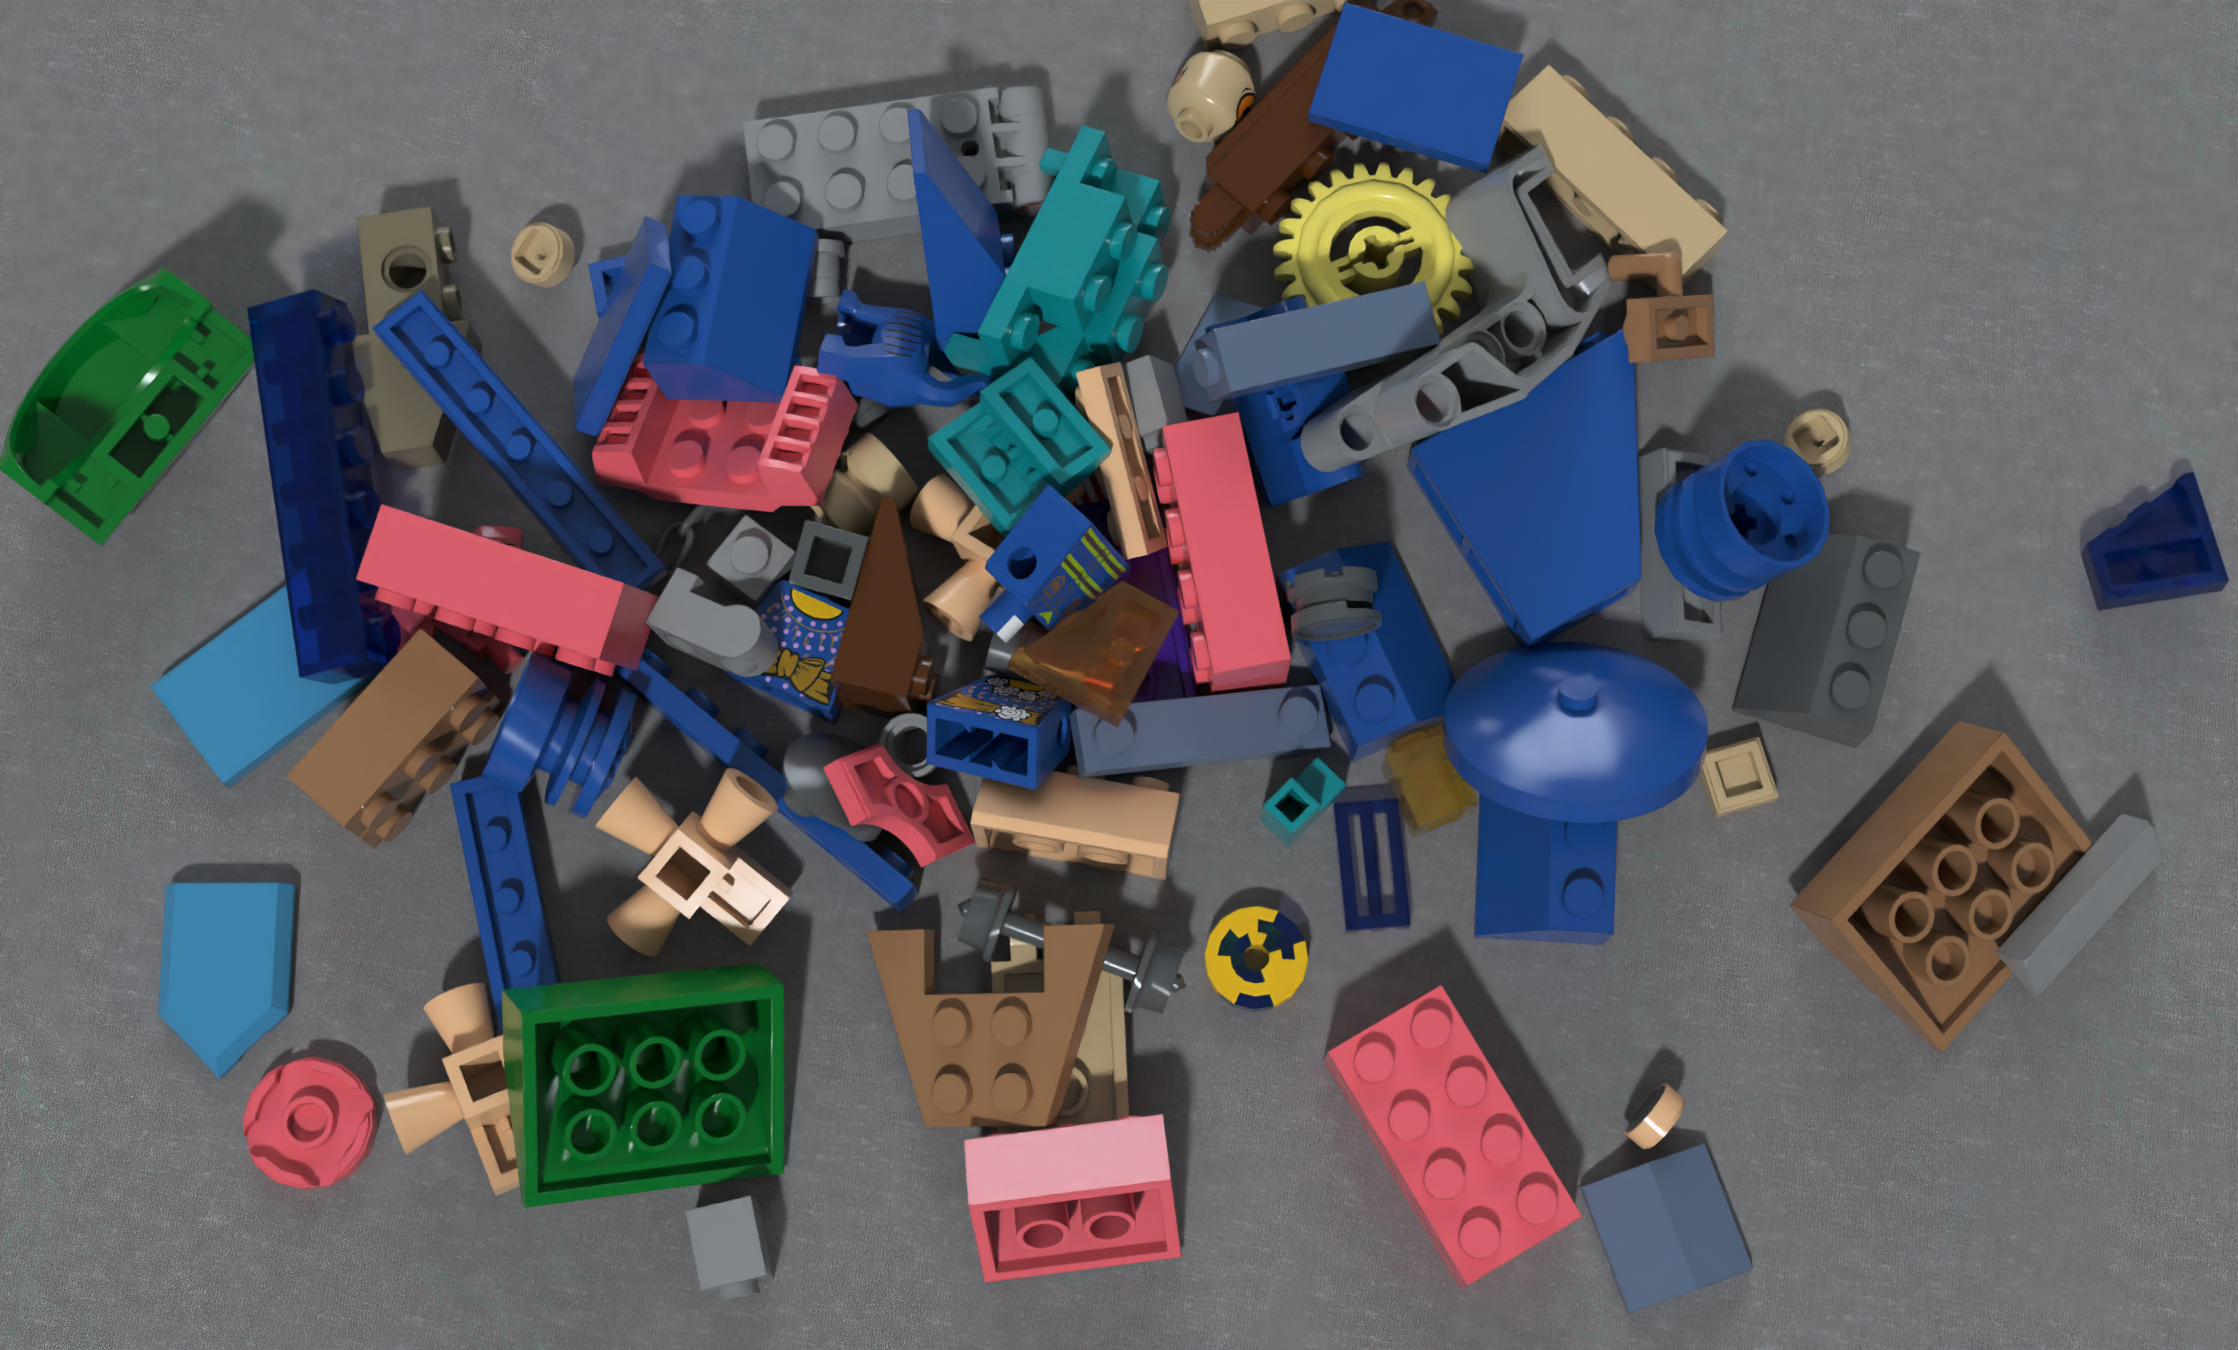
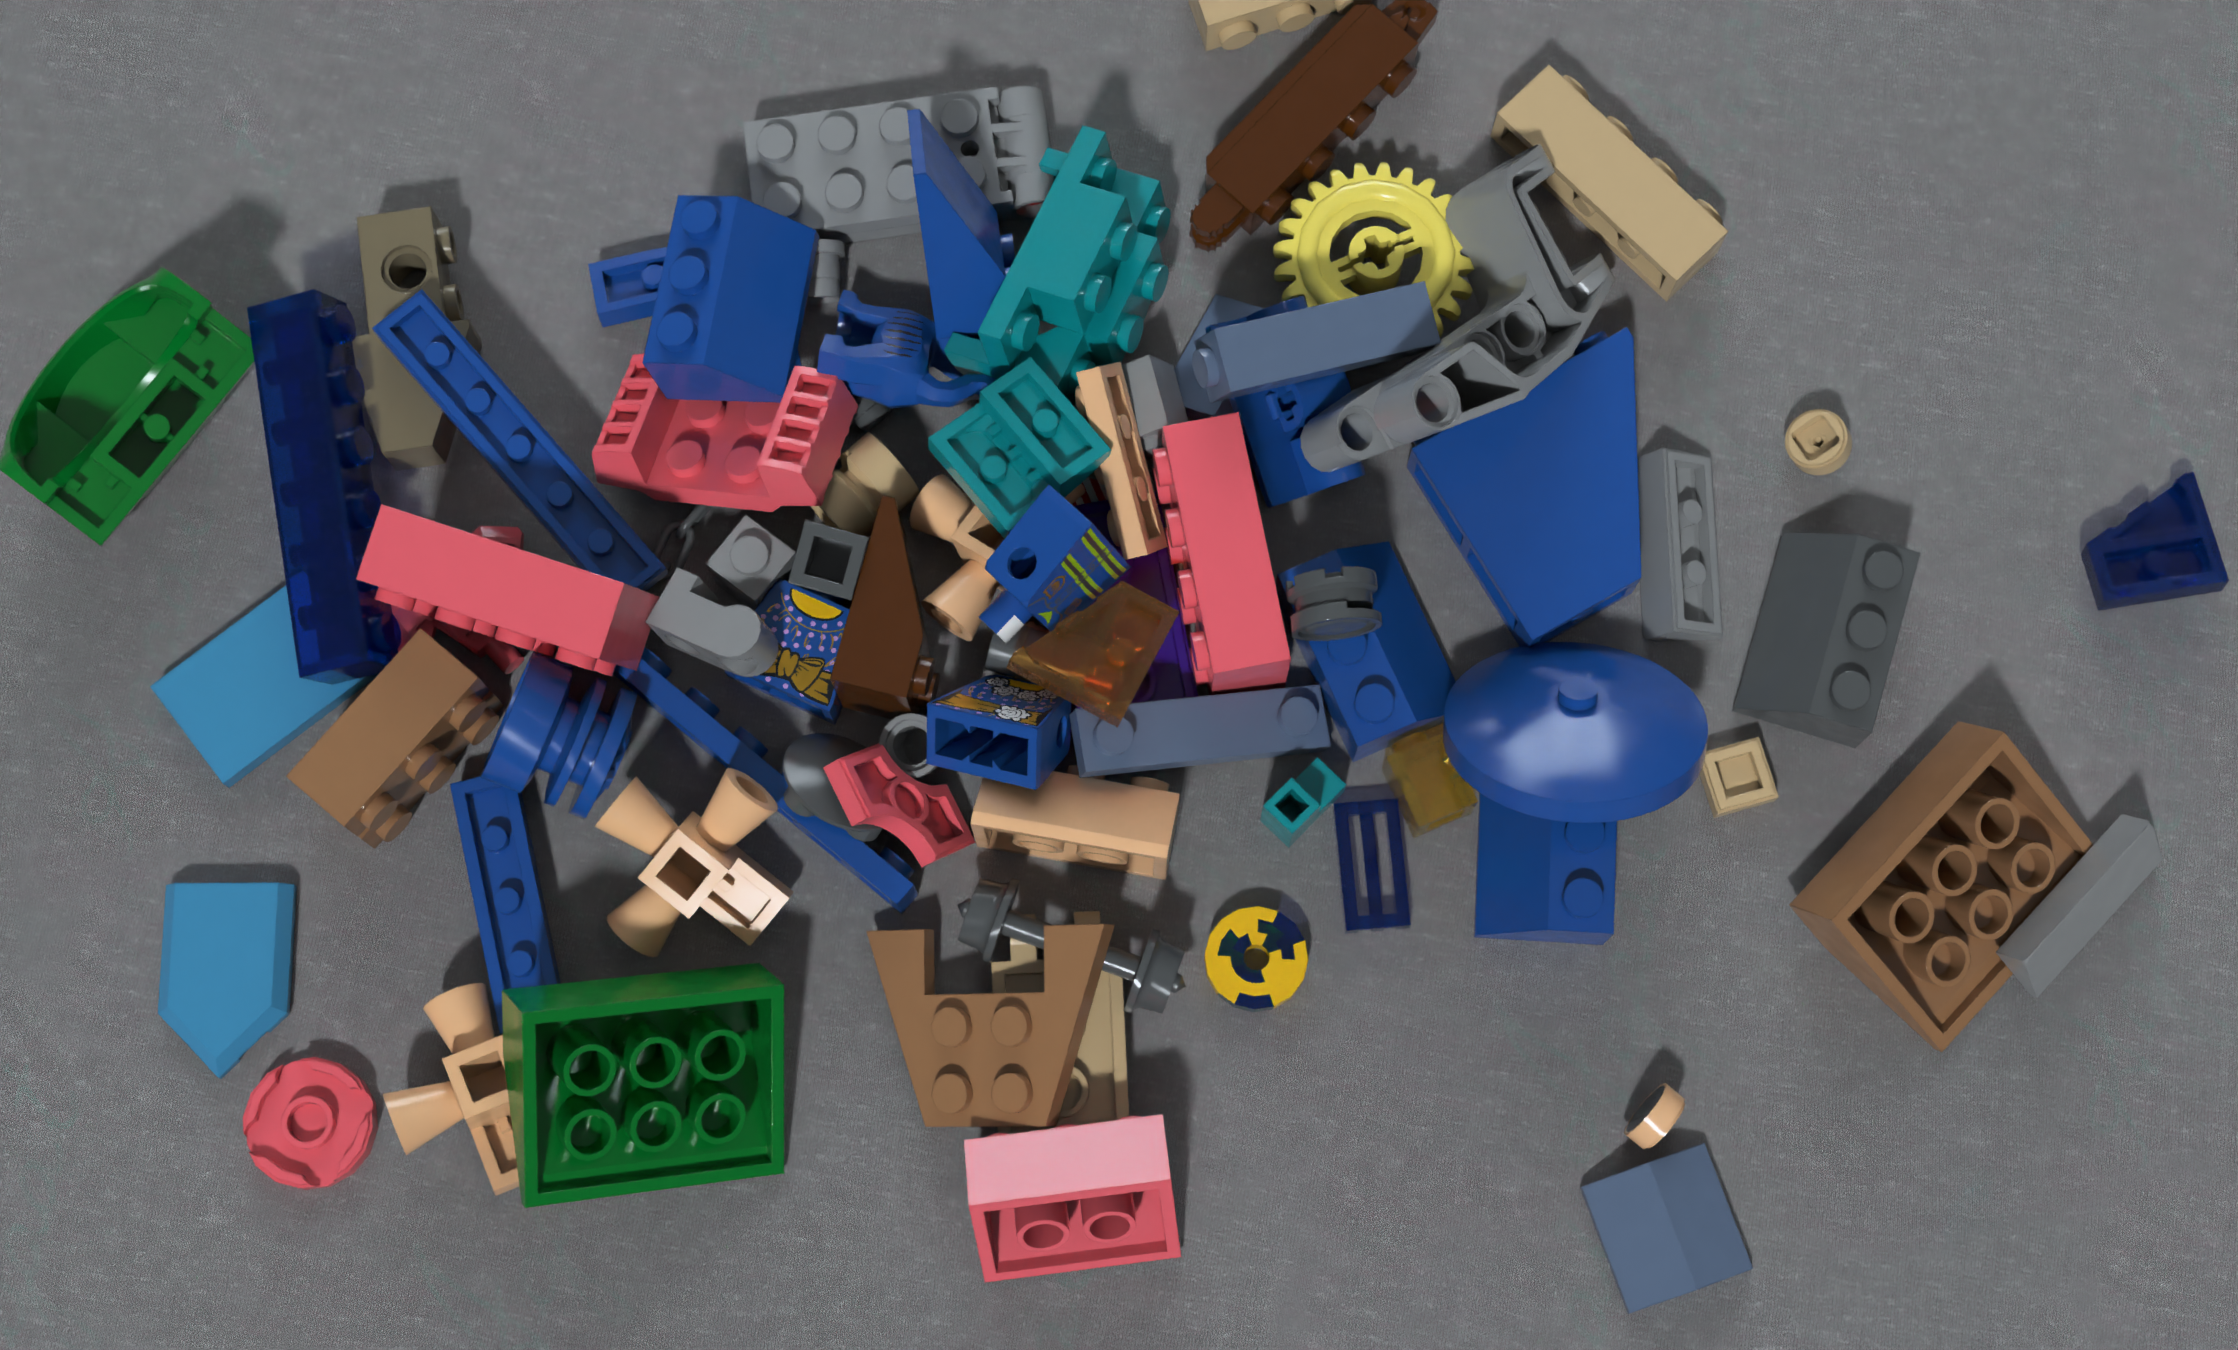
tan tile [511,222,575,288] -> none
blue tile [574,216,672,437] -> none
light grey brick [685,1196,774,1302] -> none
tan head [1166,50,1257,143] -> none
blue tile [1308,2,1524,174] -> none
coral brick [1324,985,1582,1288] -> none
medium nougat plate [1608,252,1715,363] -> none
blue wheel [1654,440,1830,602] -> none

